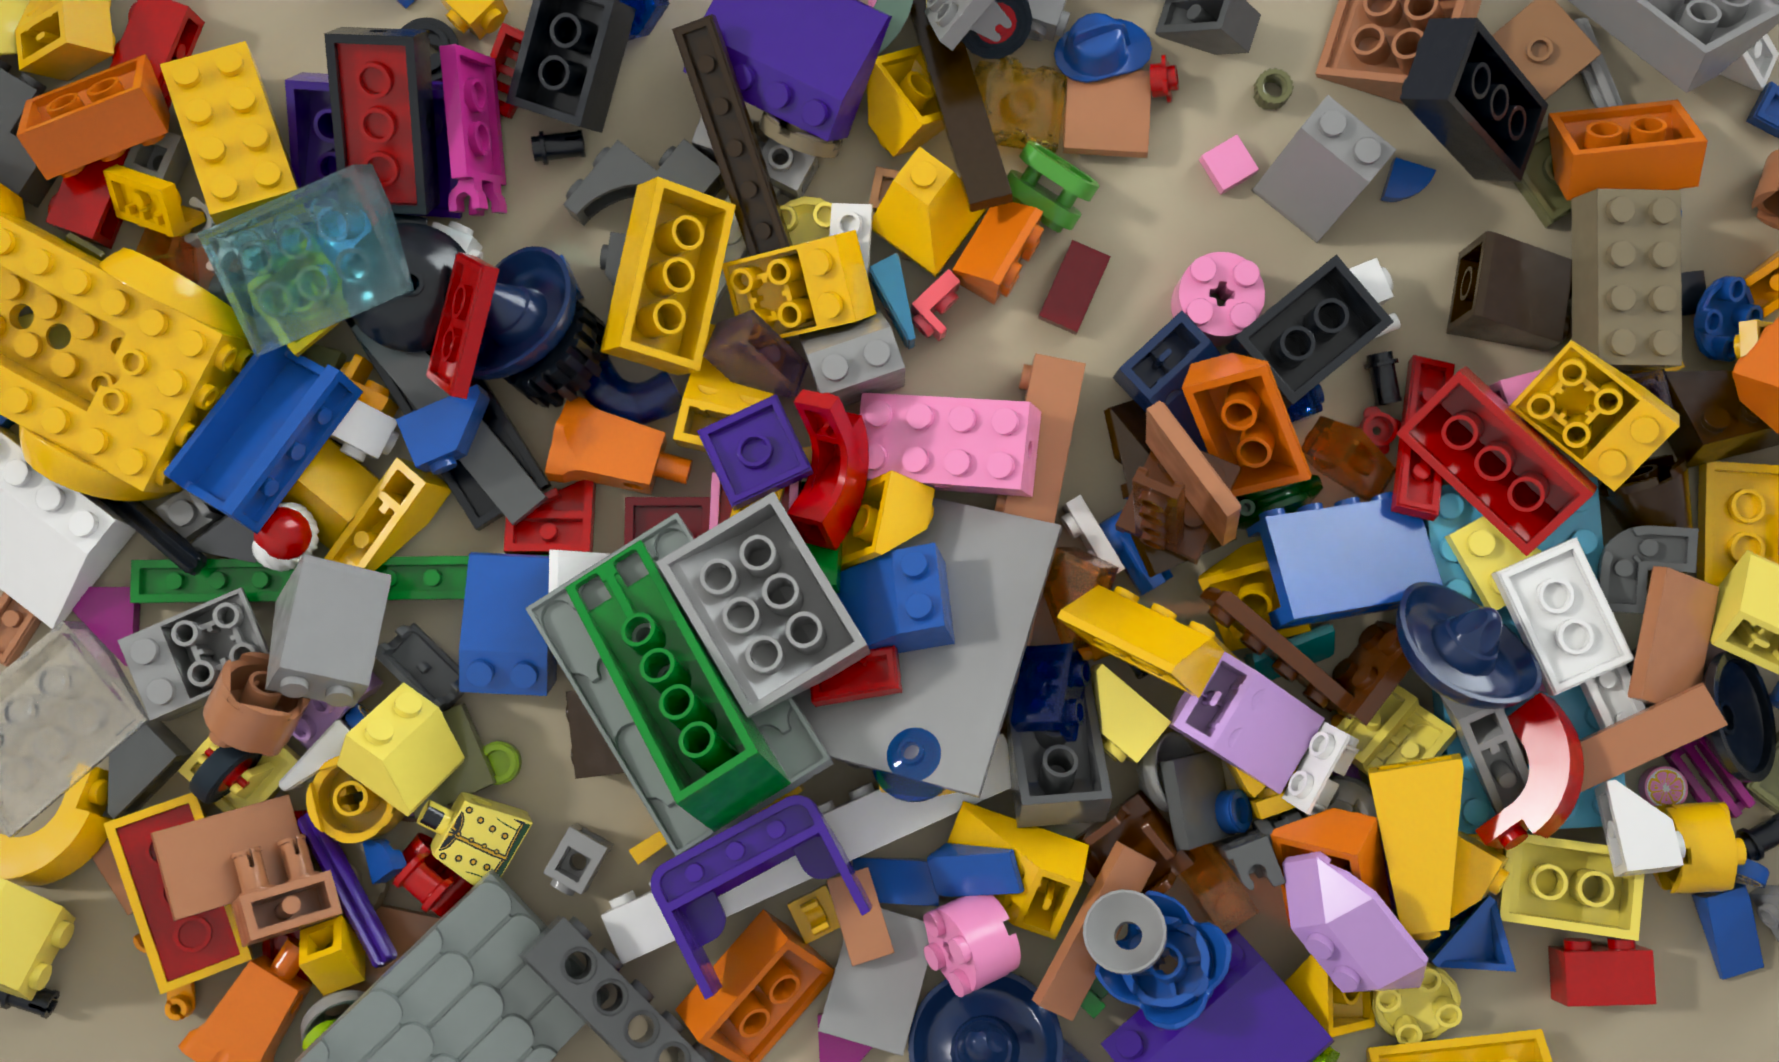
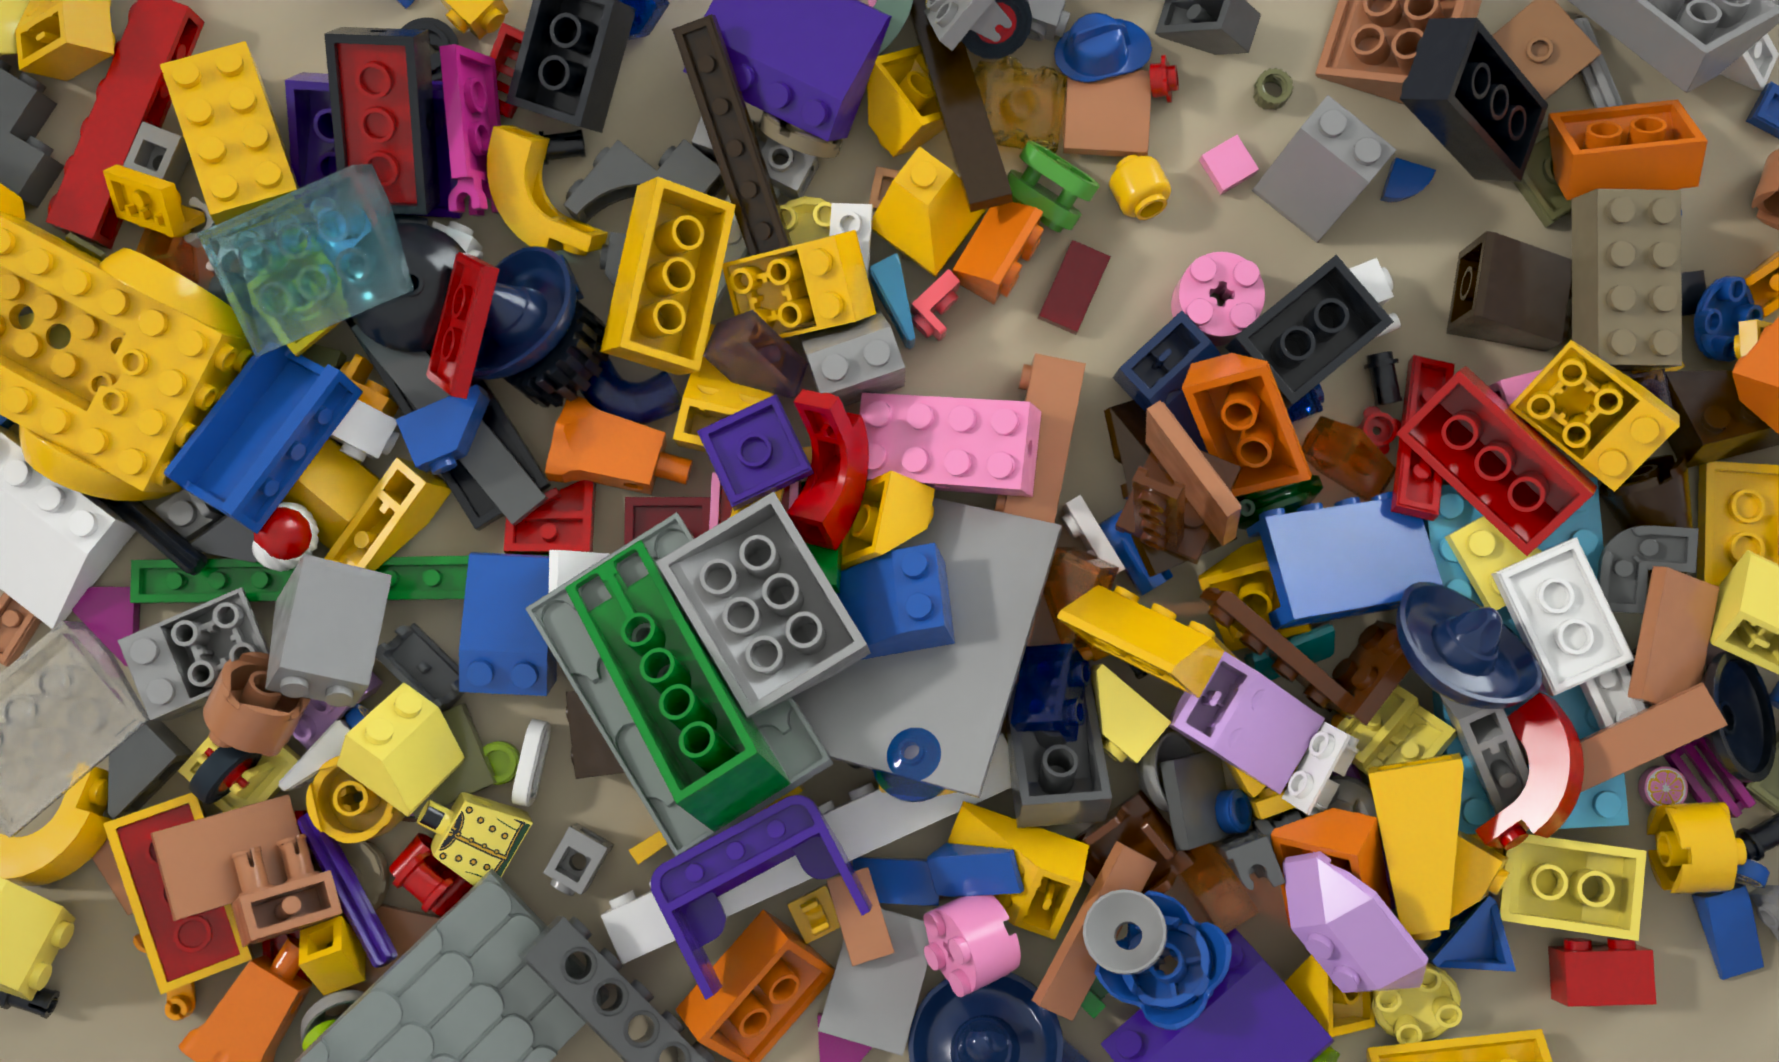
orange slope [16,54,170,180] -> none
blue tile [363,838,407,884] -> none
red plate [810,645,902,707] -> none
white slope [1594,780,1686,877] -> none
none -> yellow arch [487,125,608,256]
none -> white tile [512,719,551,807]
none -> yellow head [1109,155,1171,220]

